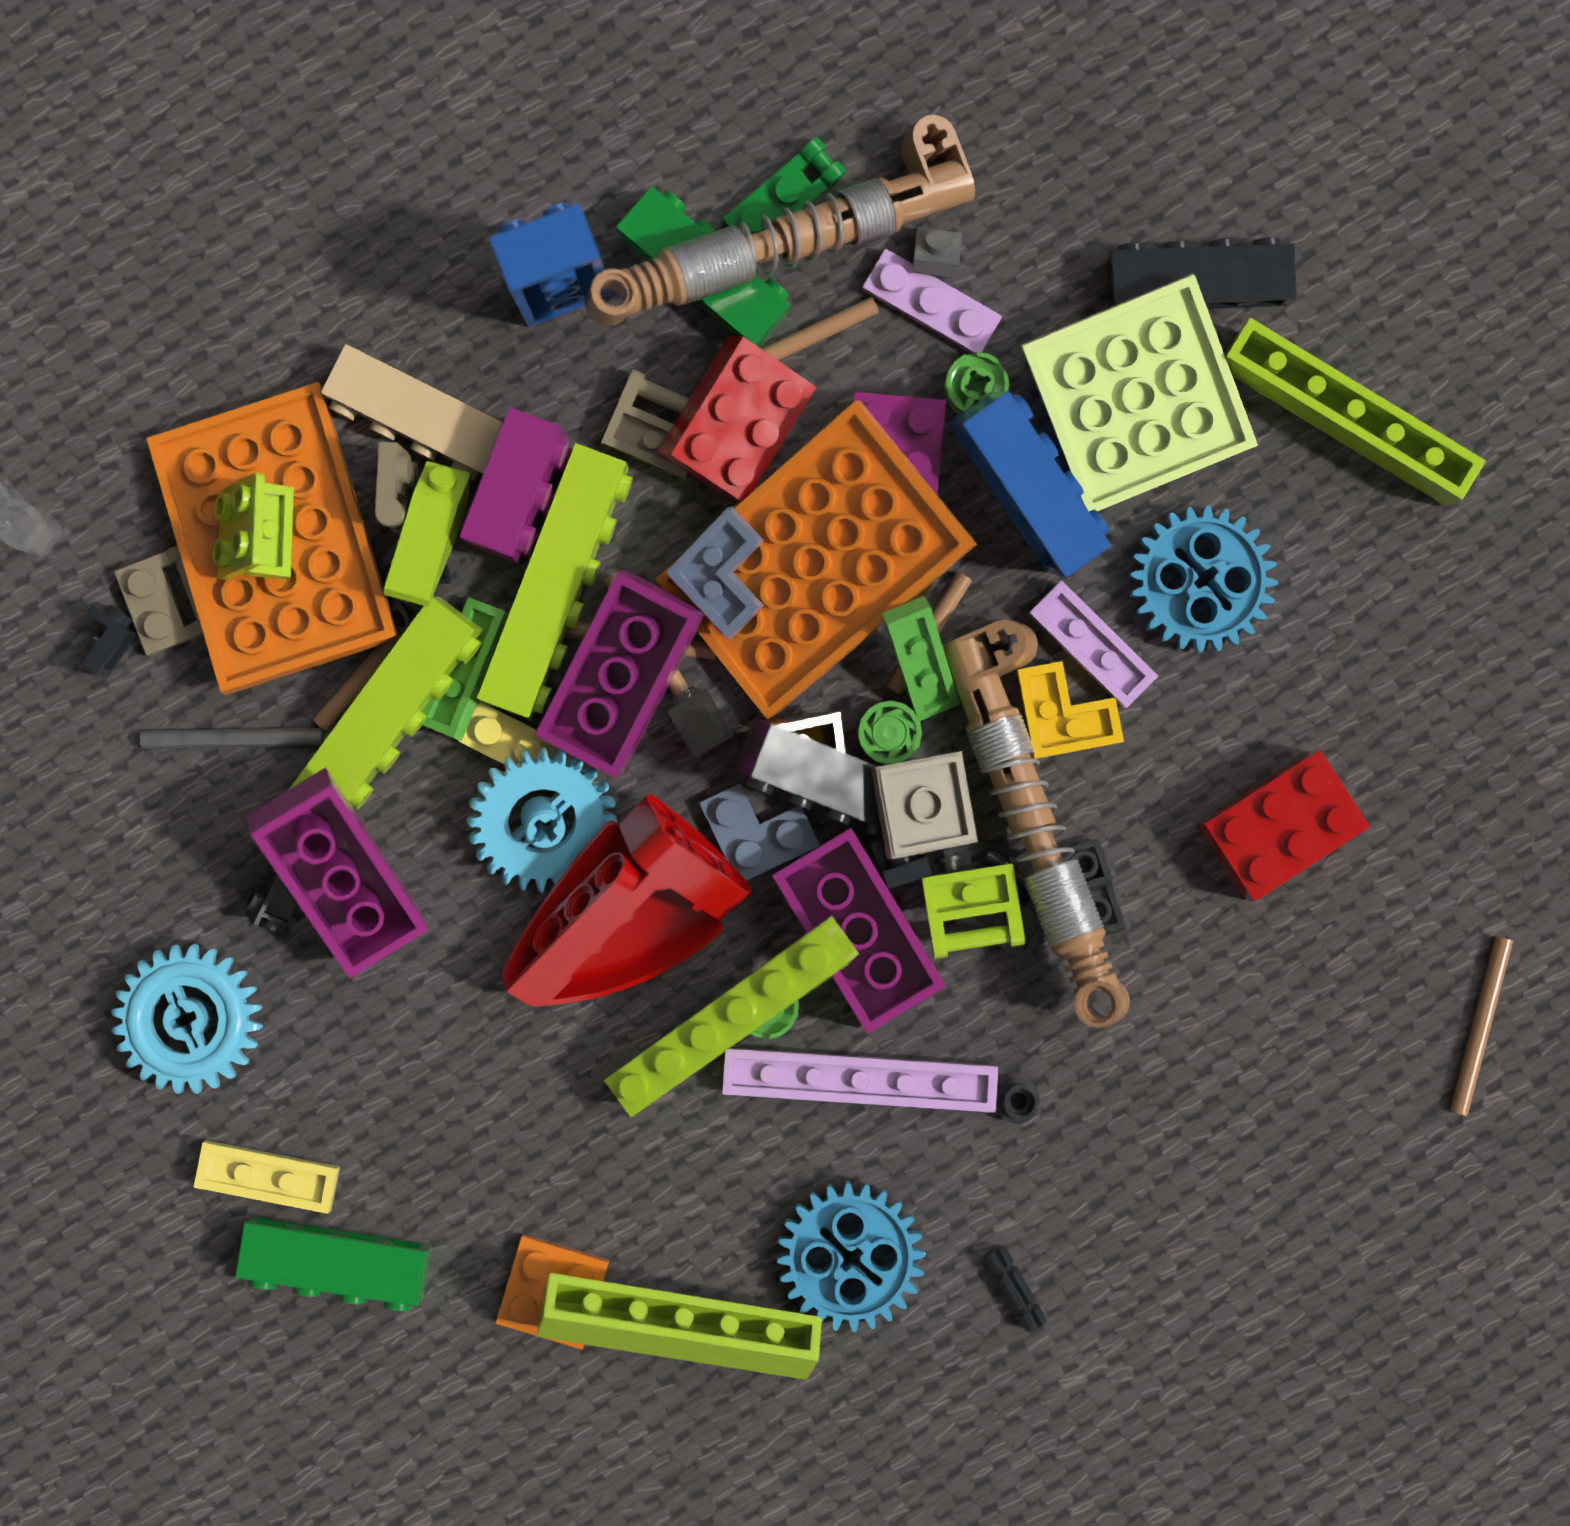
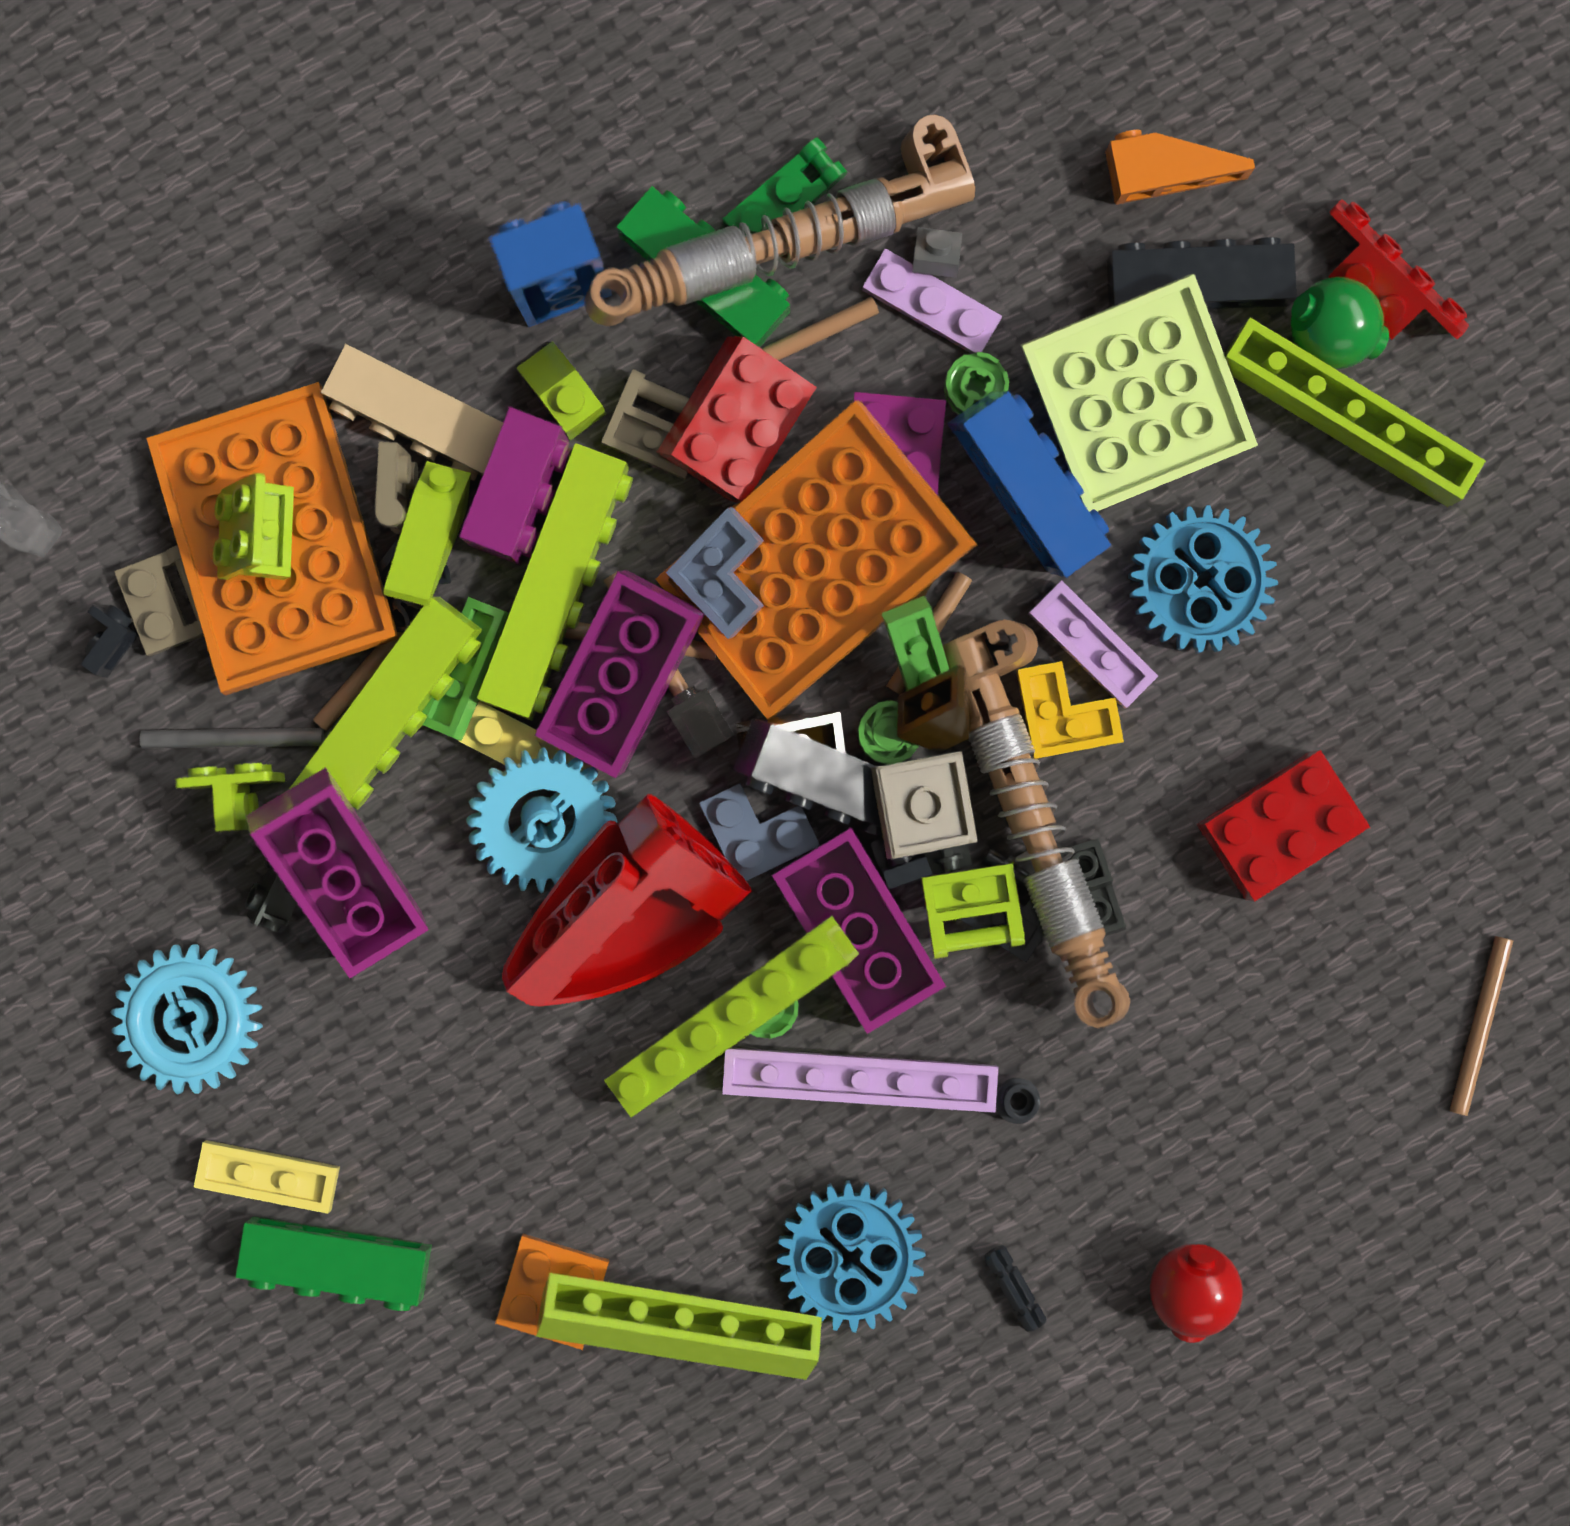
none -> lime bracket [175,763,285,831]
none -> lime slope [517,341,606,441]
none -> dark brown slope [897,665,970,753]
none -> orange slope [1105,130,1255,205]
none -> red brick [1150,1244,1243,1343]
none -> green brick [1291,277,1389,369]
none -> red bracket [1328,199,1469,340]

